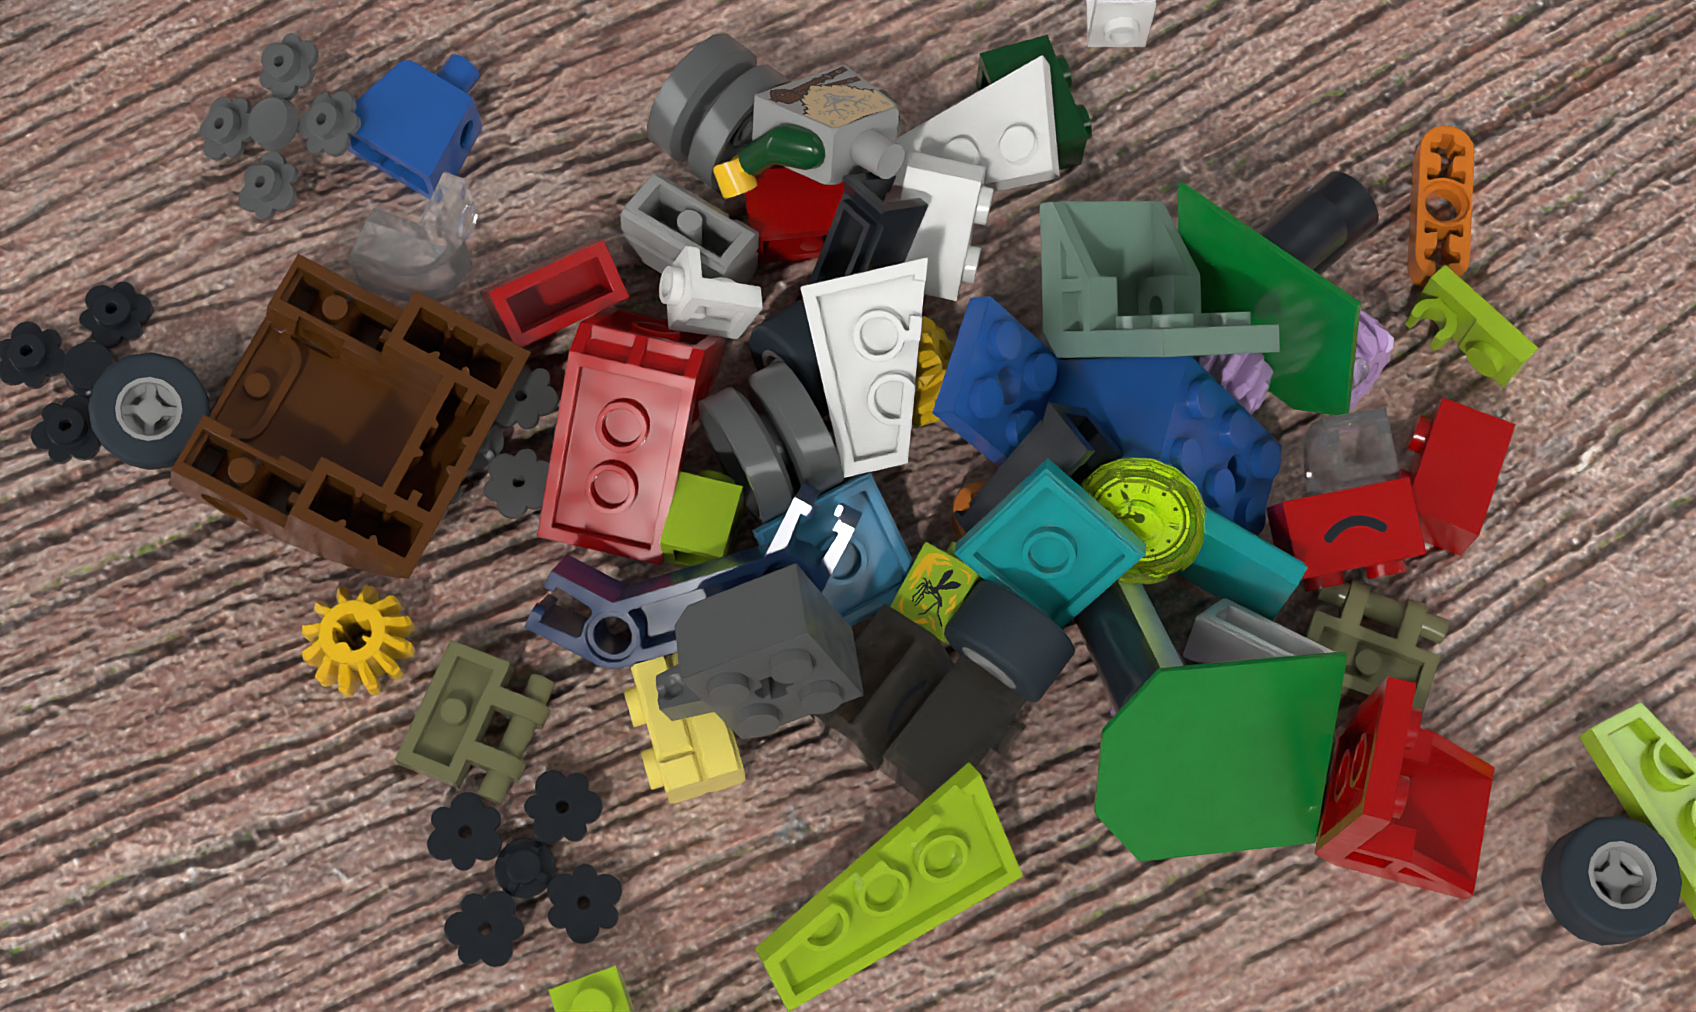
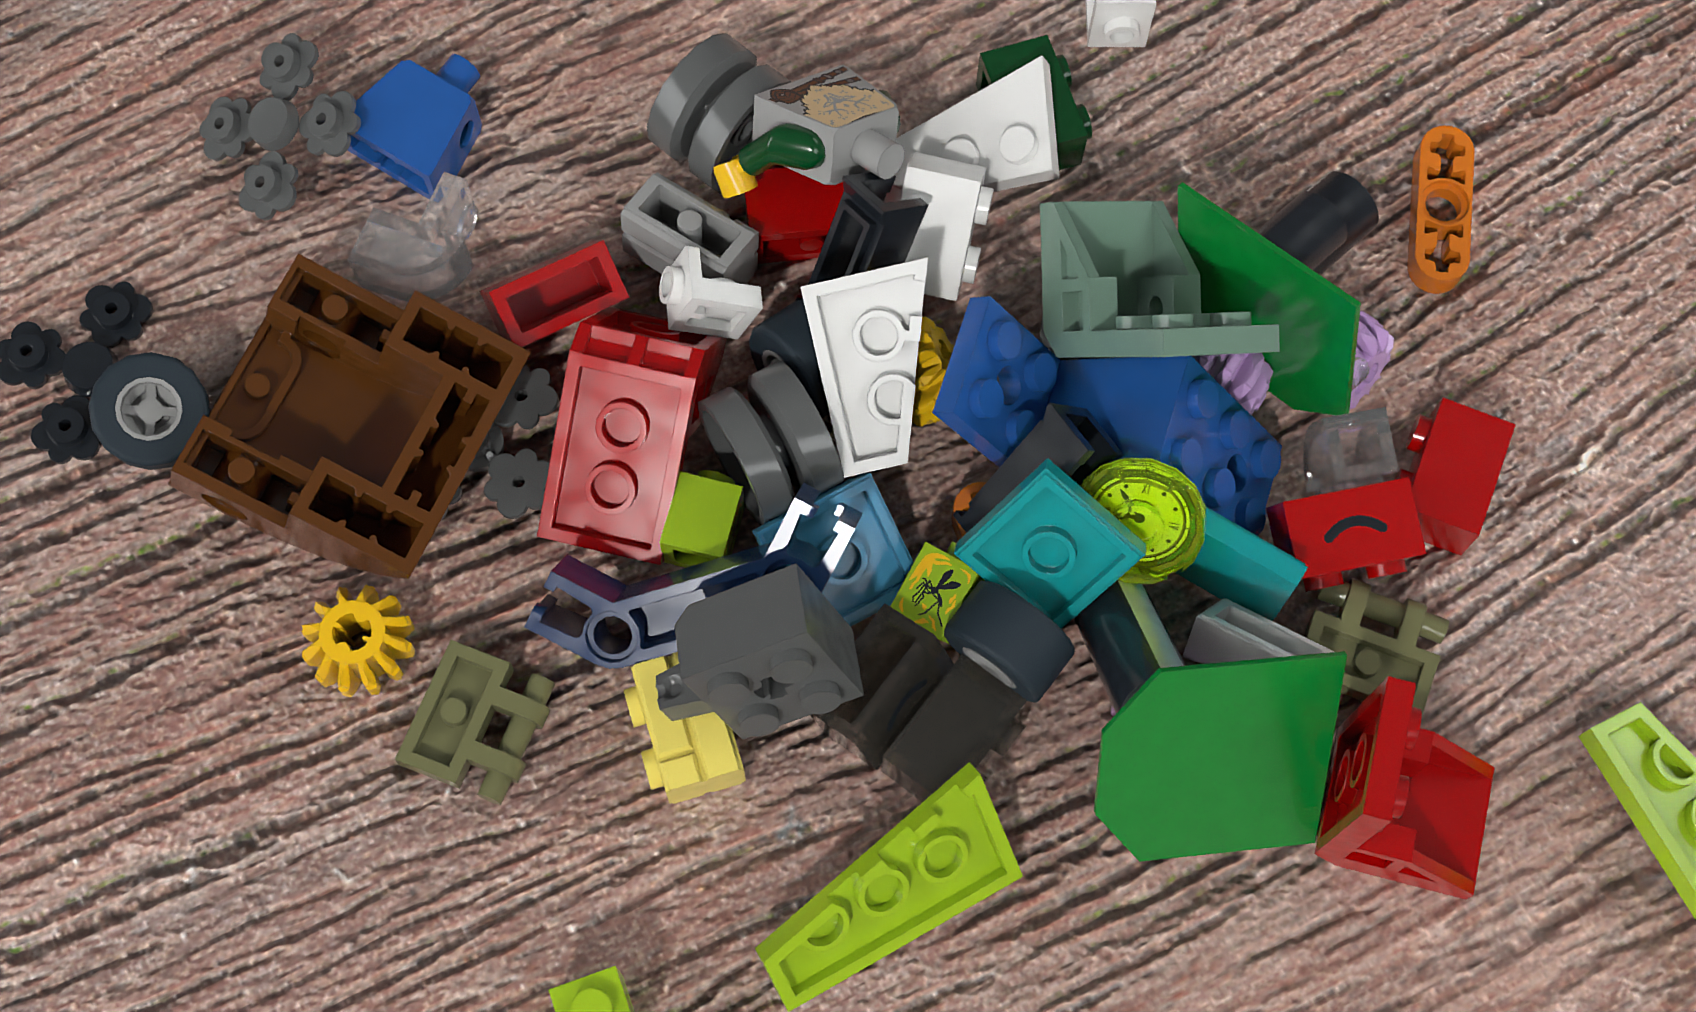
black plant [427,770,622,968] -> none
lime plate [1405,265,1539,388] -> none
black wheel [1541,816,1682,946] -> none

